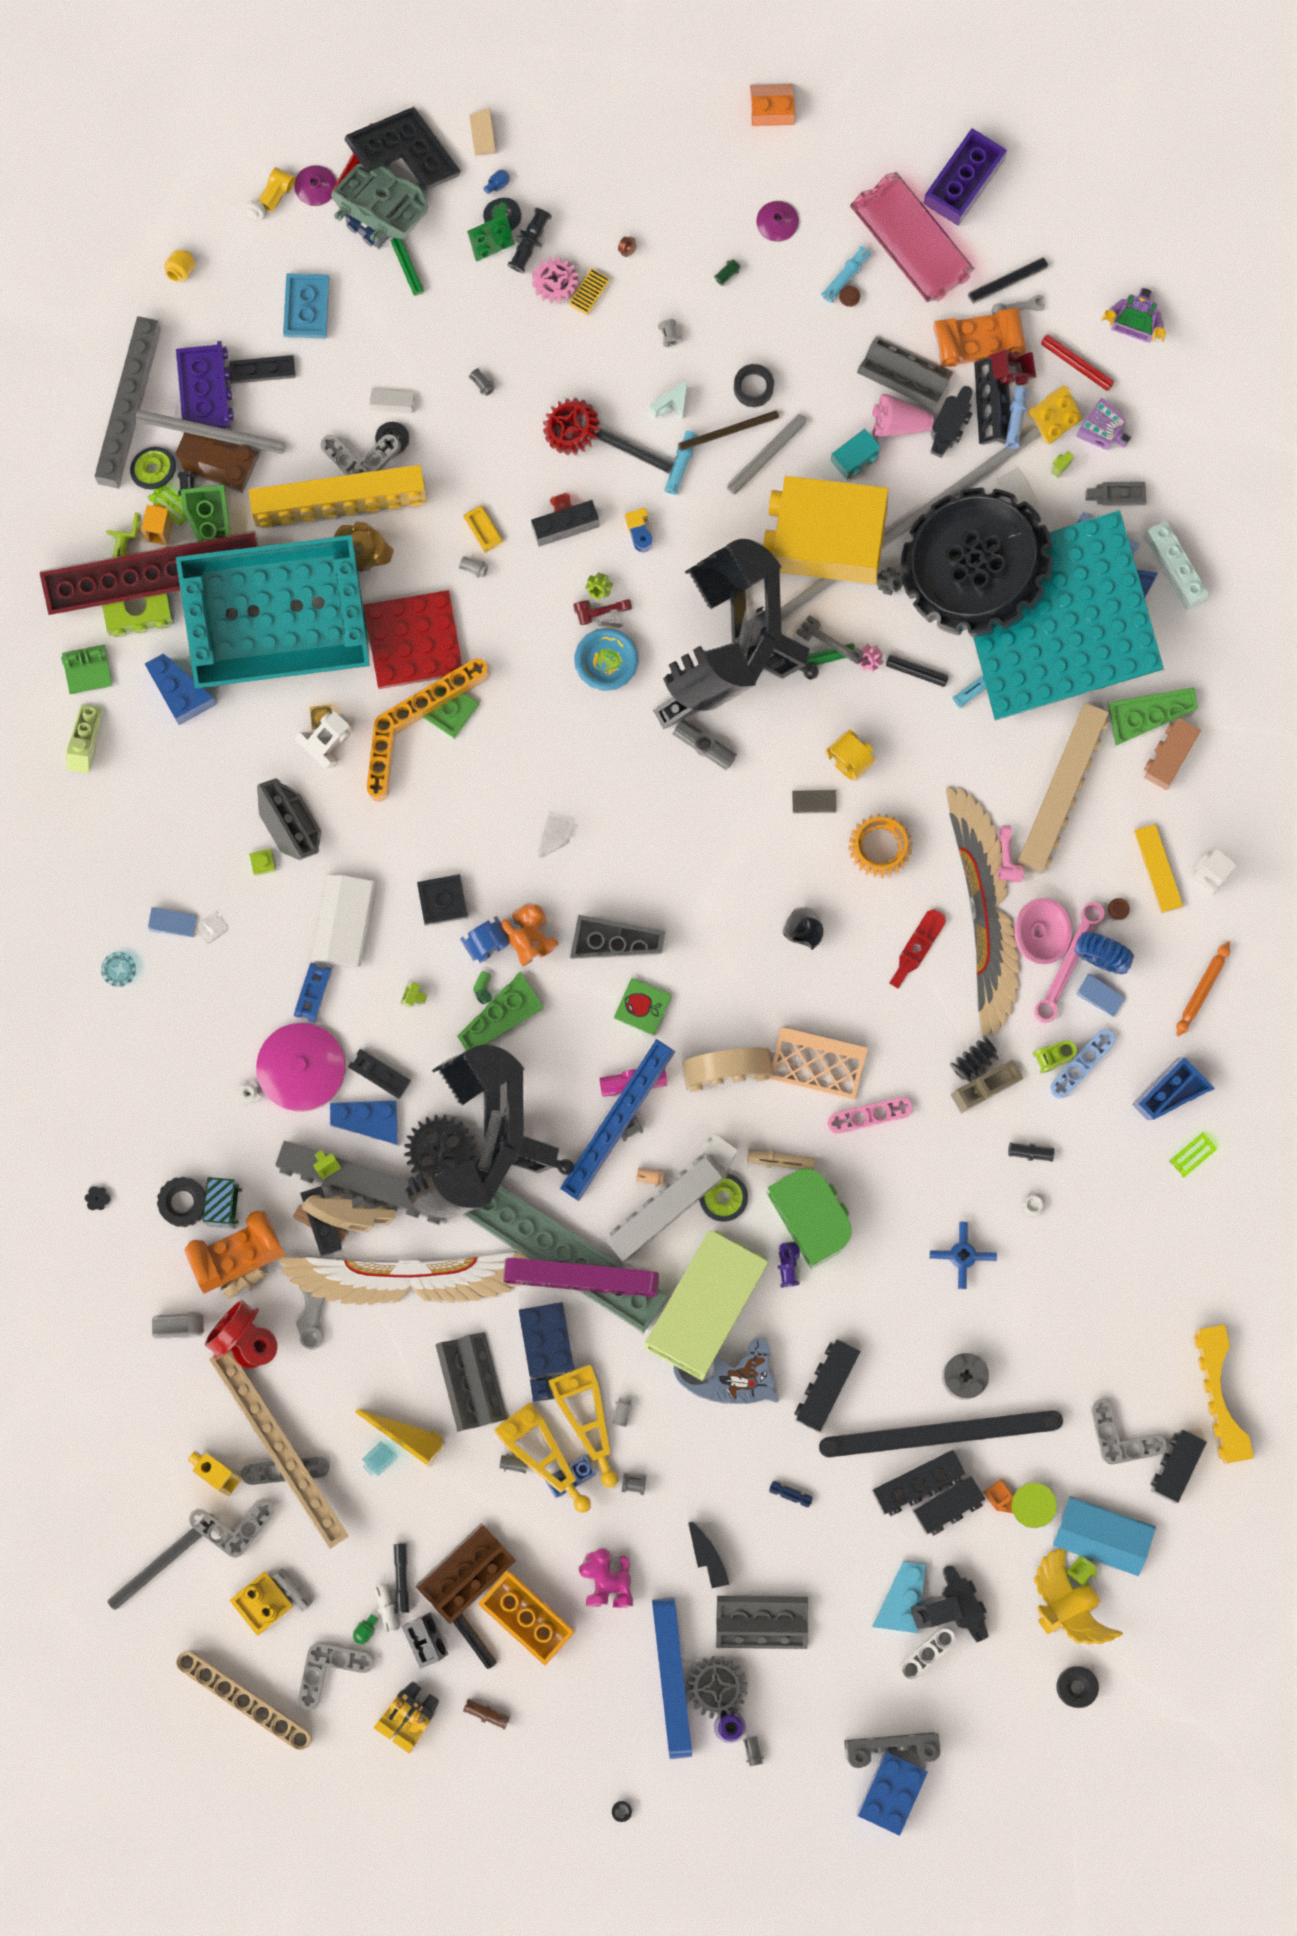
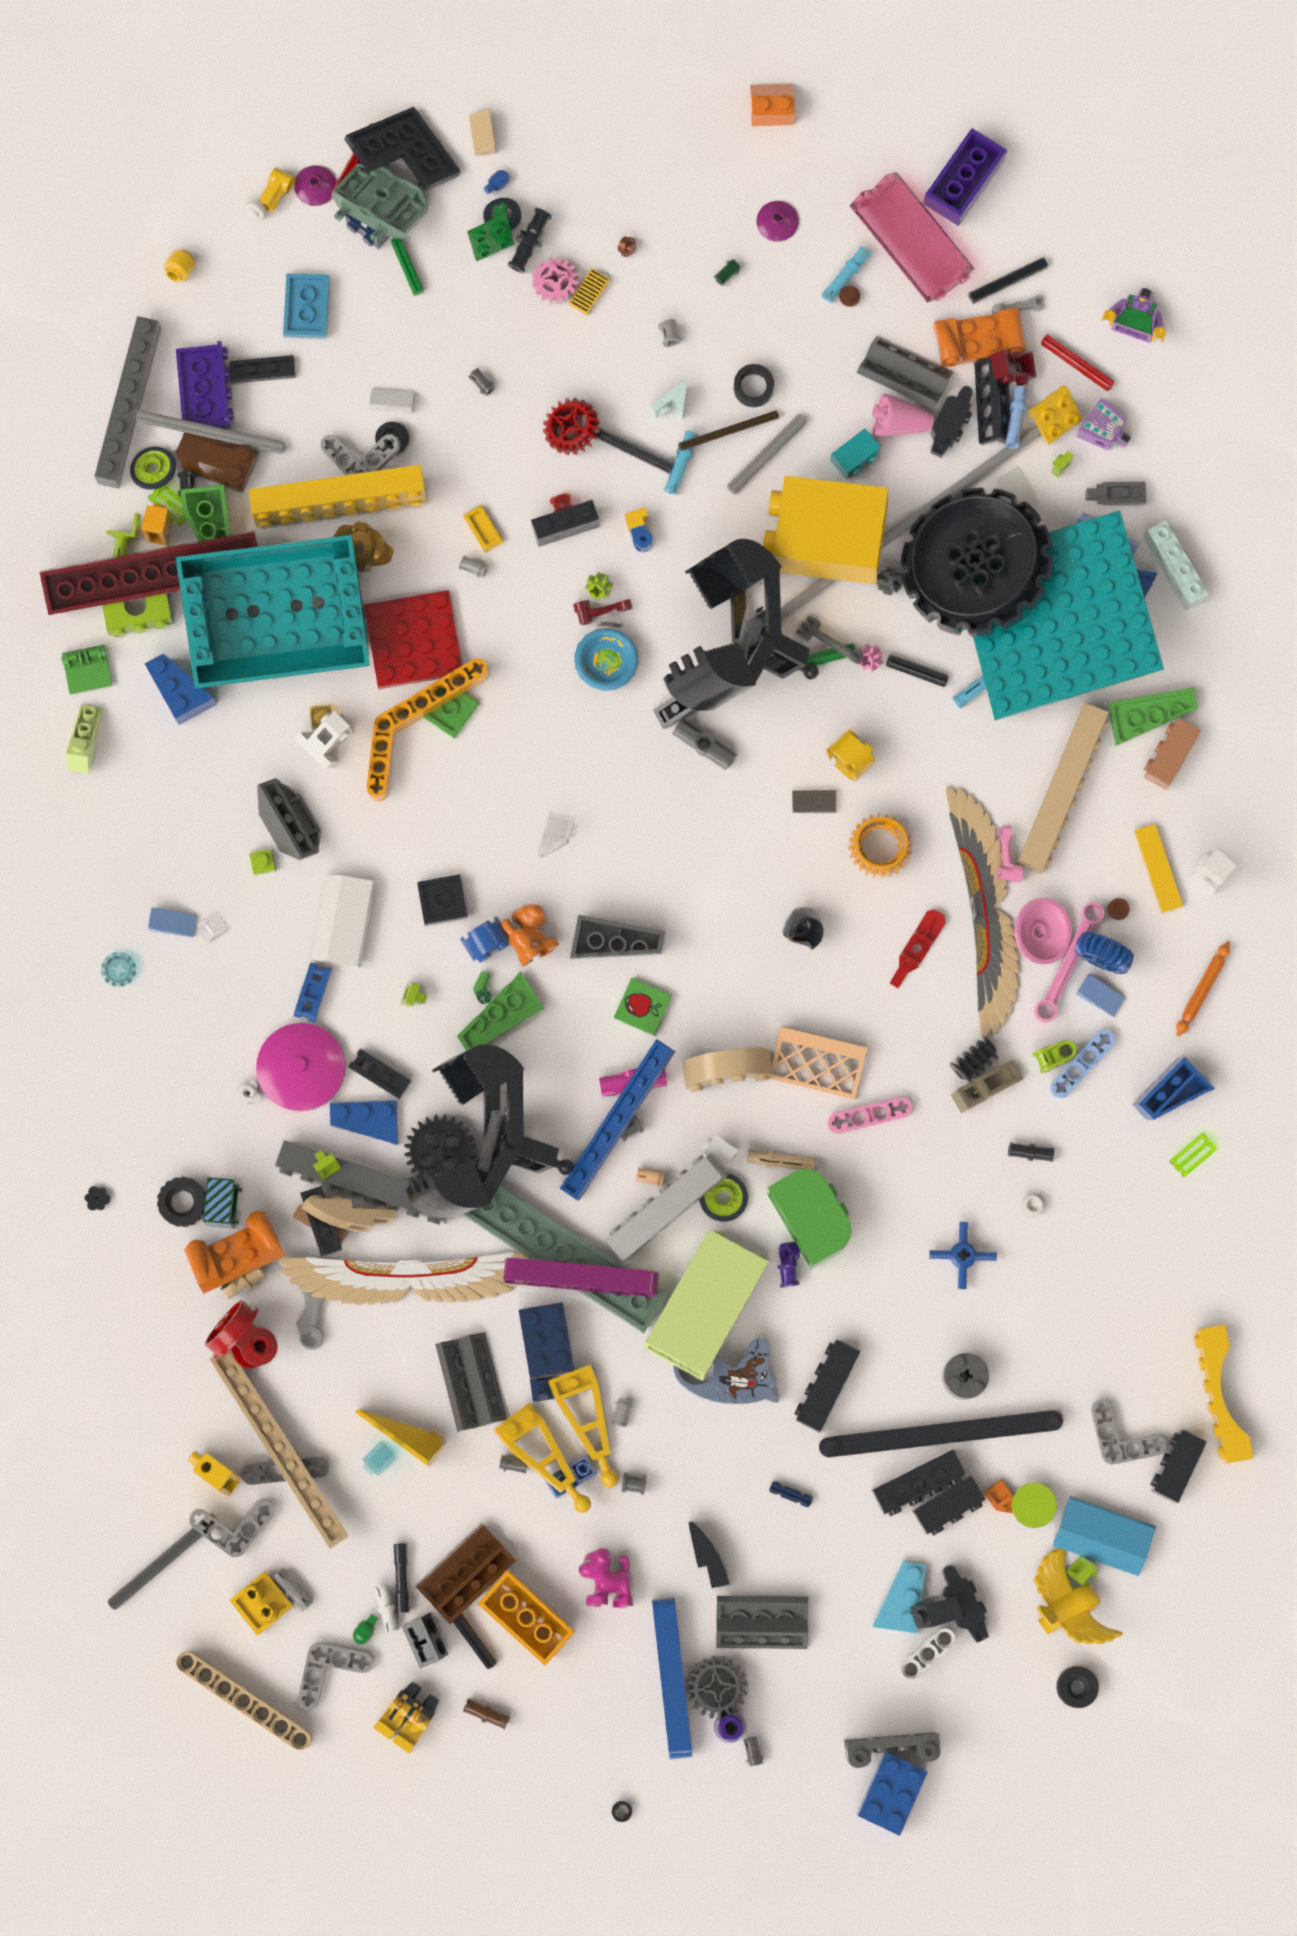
light grey animal [152,1312,204,1339] -> none

